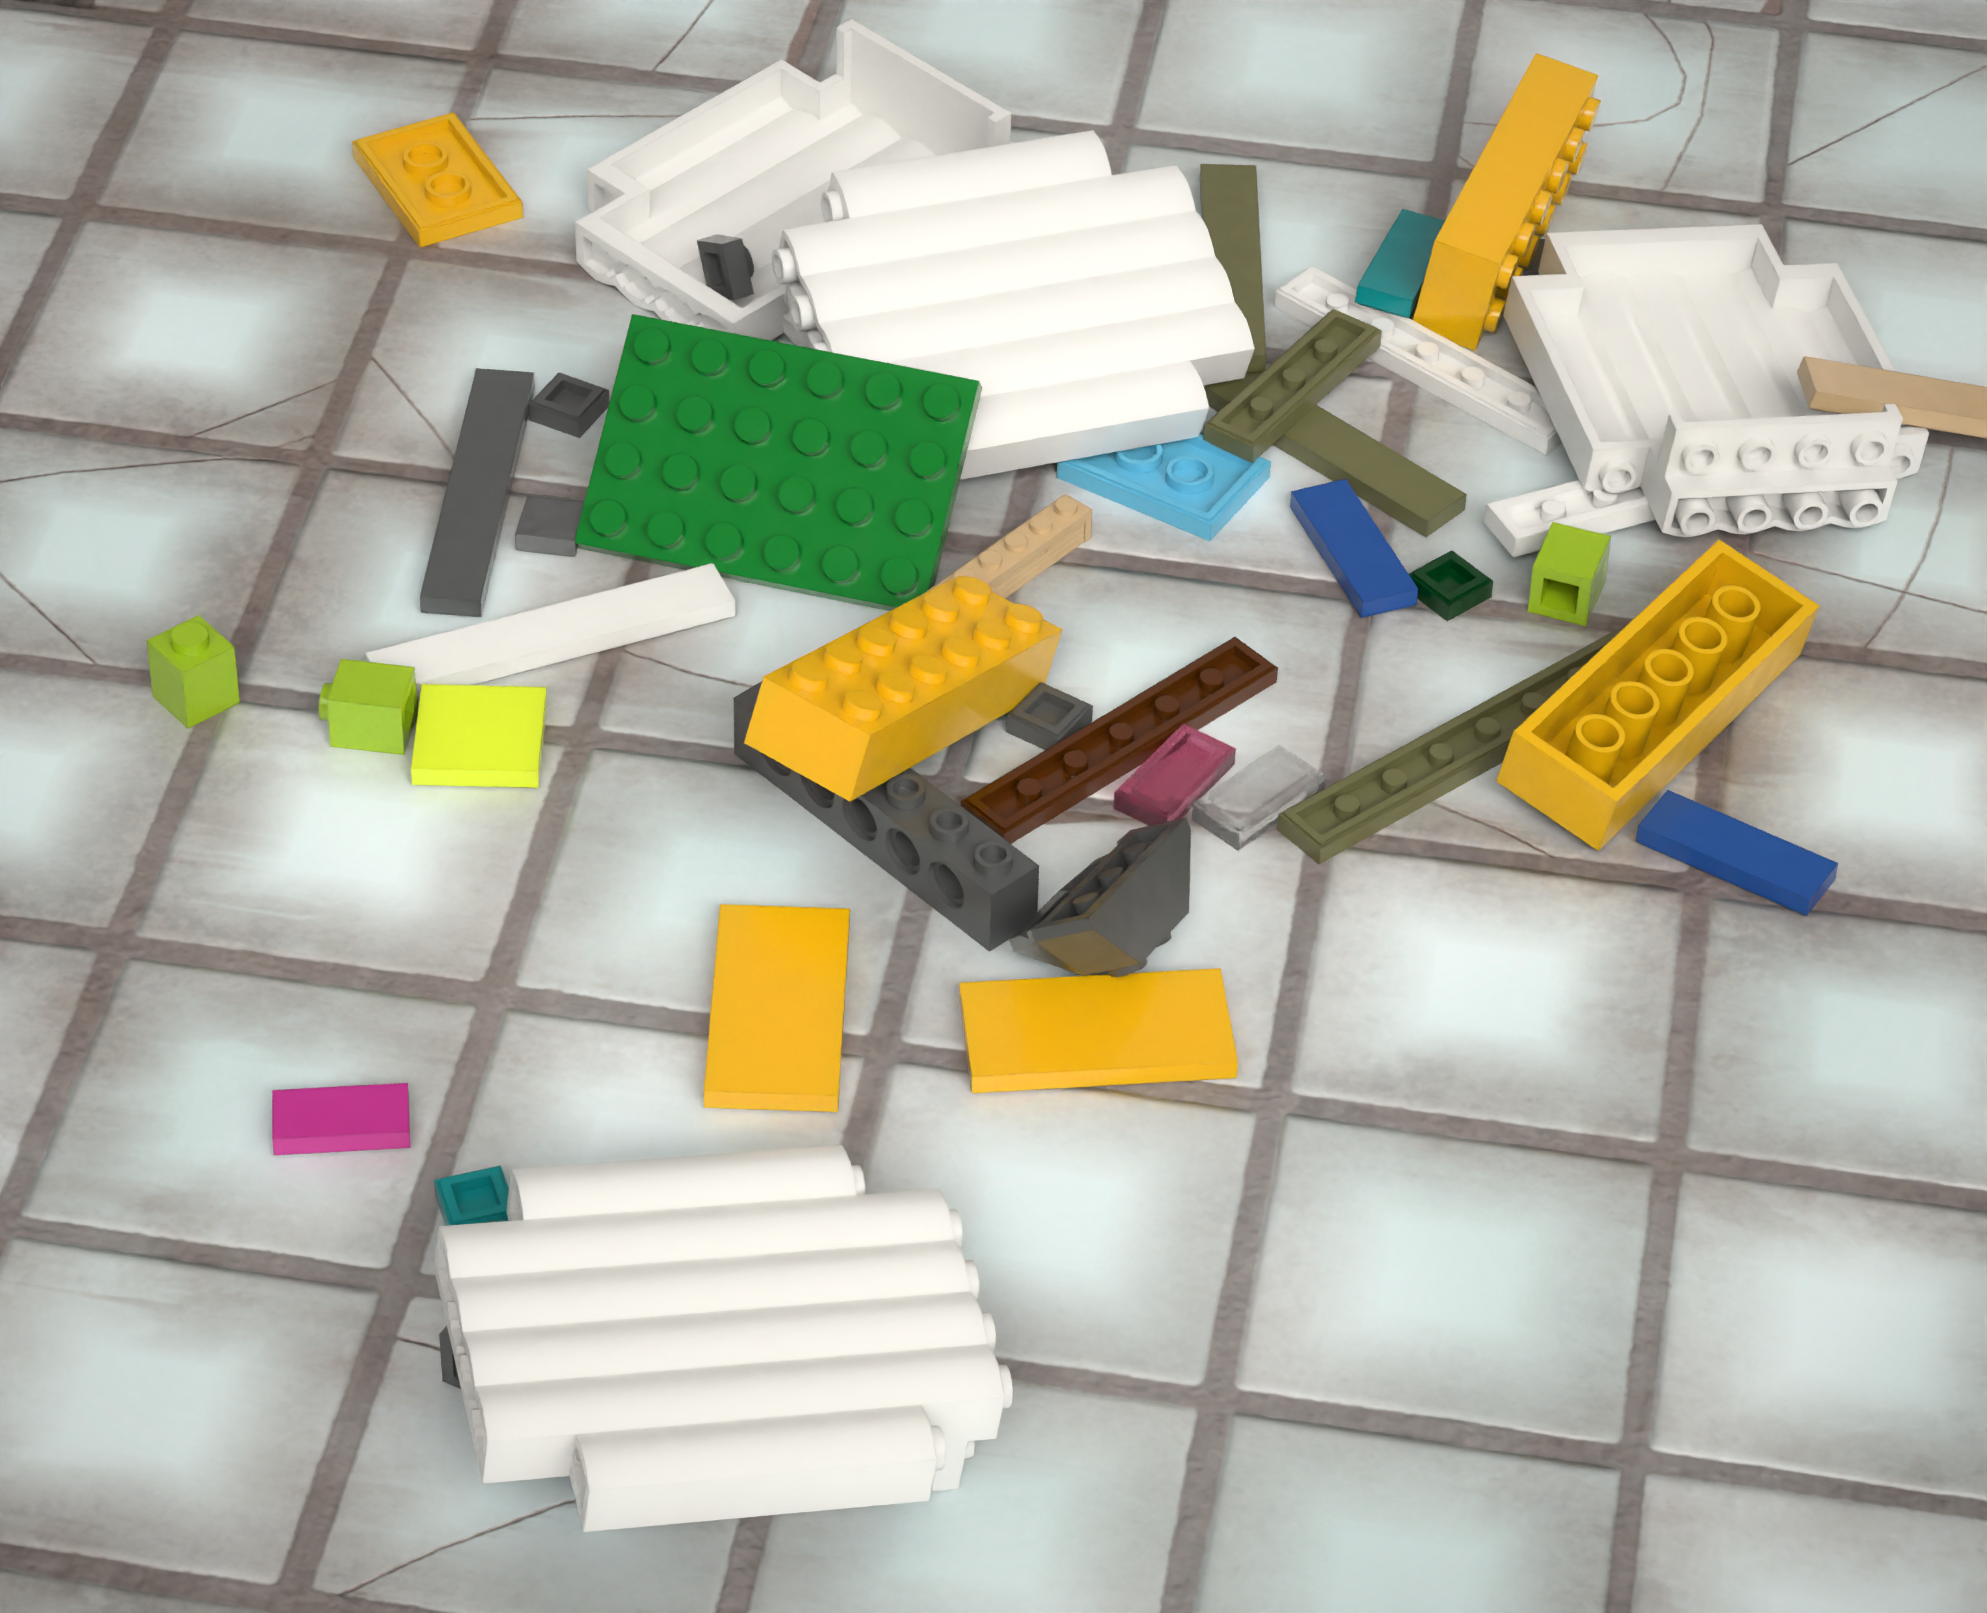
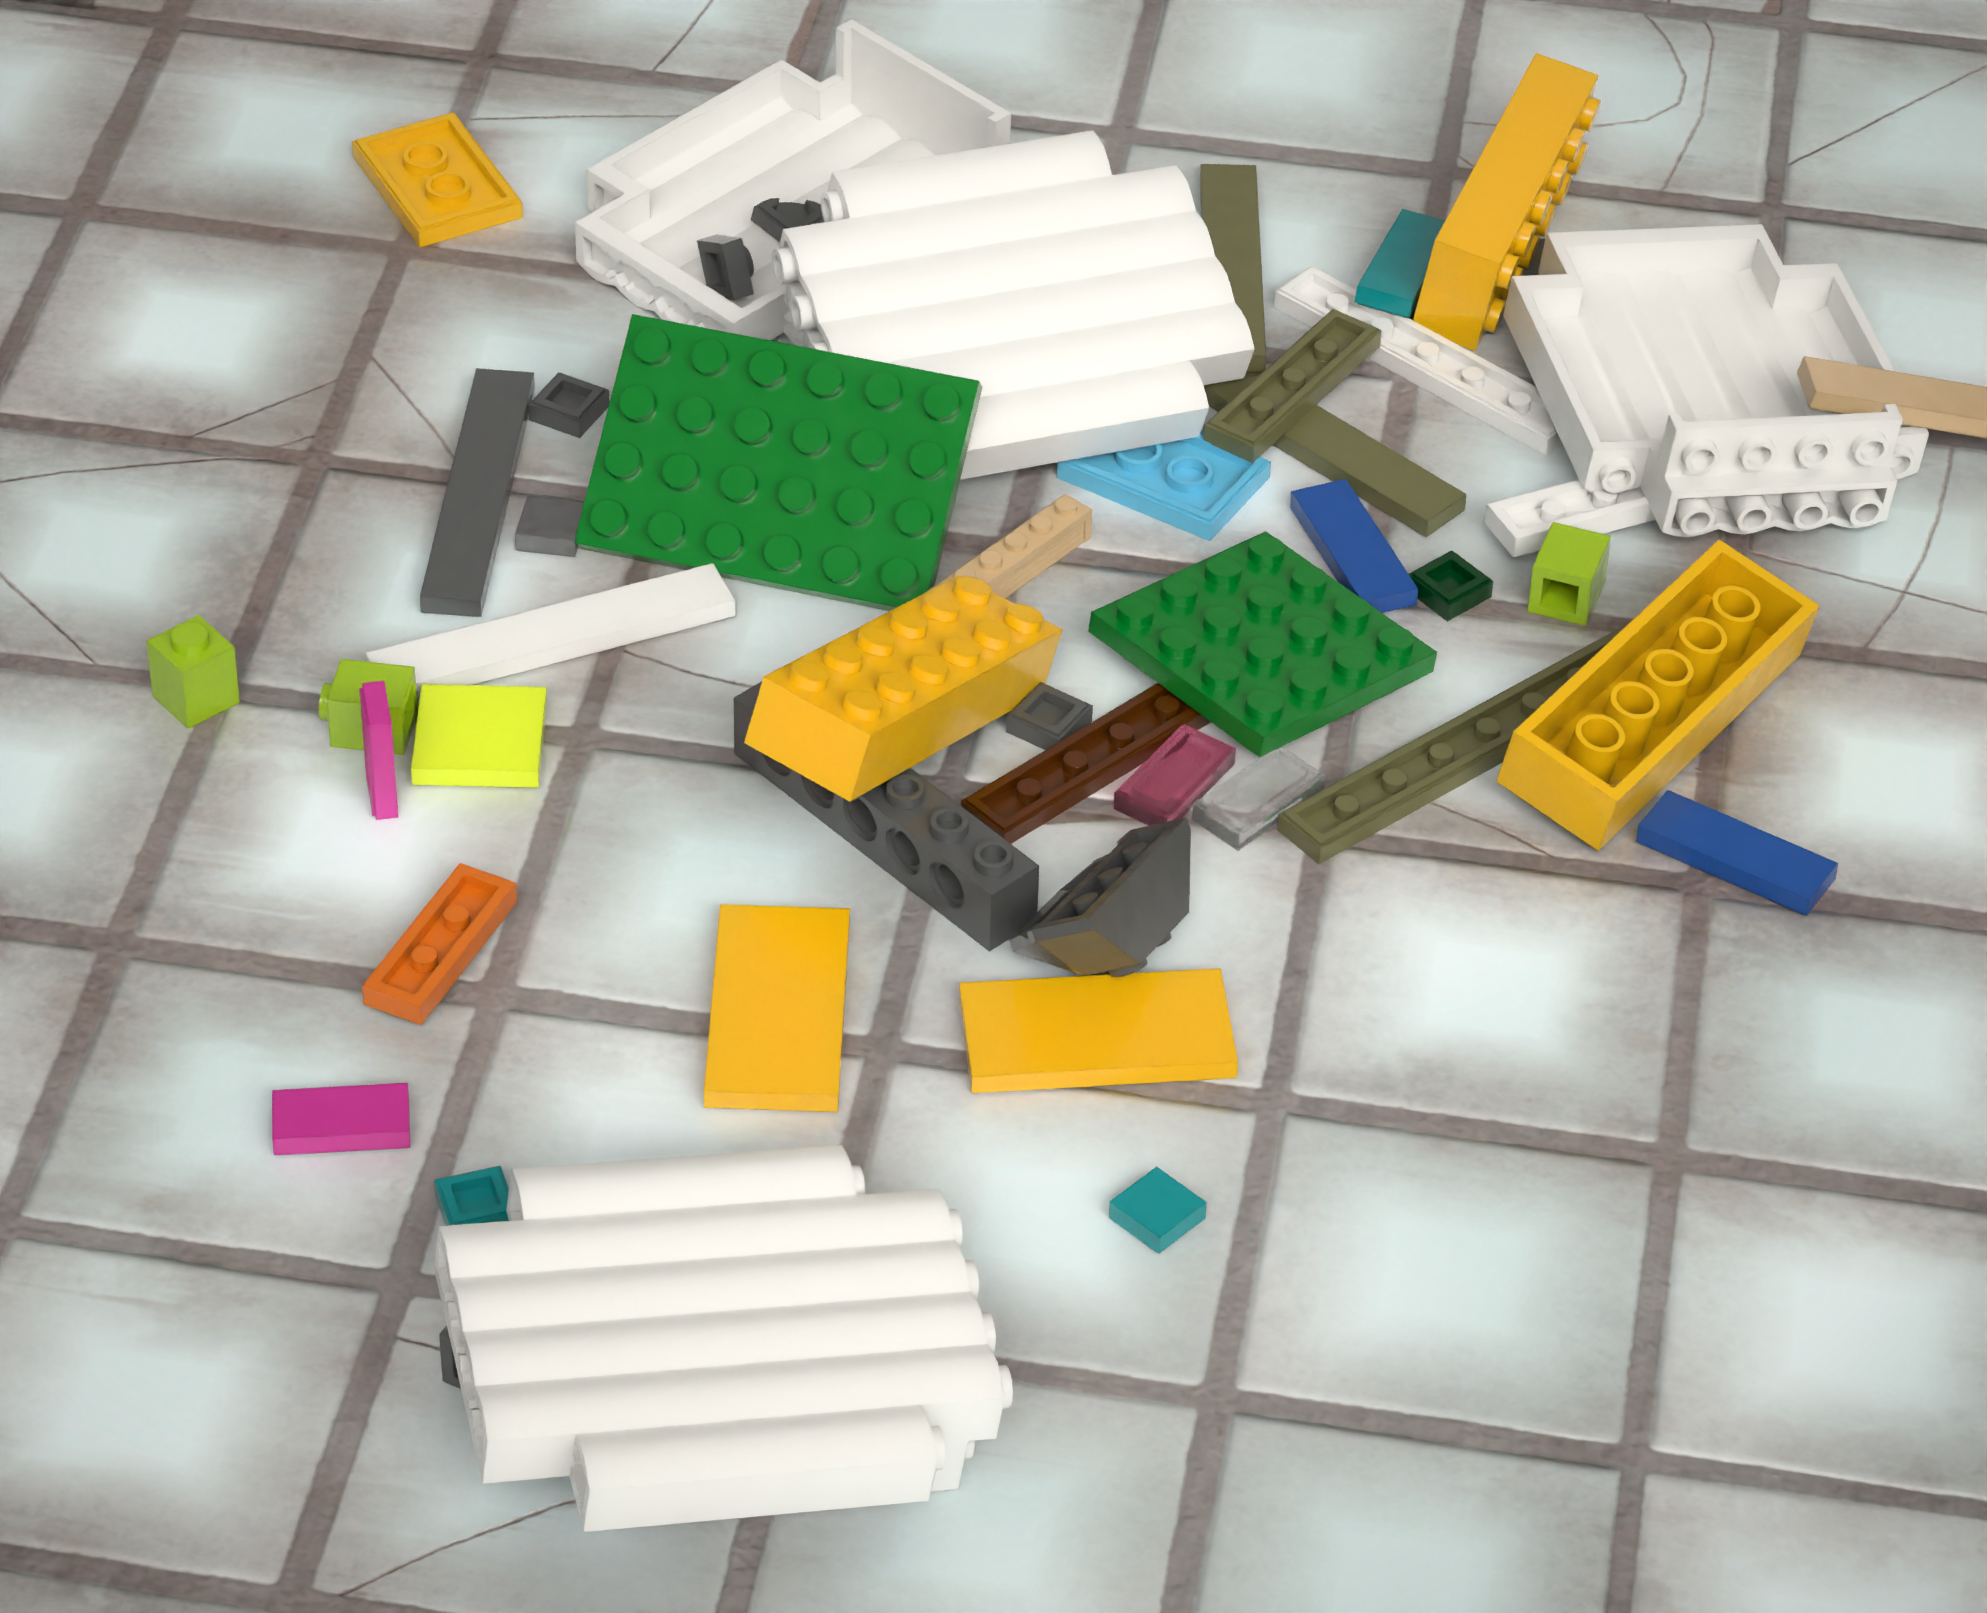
none -> dark pink tile [359,681,398,820]
none -> orange plate [362,863,518,1025]
none -> dark grey tile [750,198,825,242]
none -> green plate [1088,531,1437,758]
none -> teal tile [1109,1166,1207,1254]

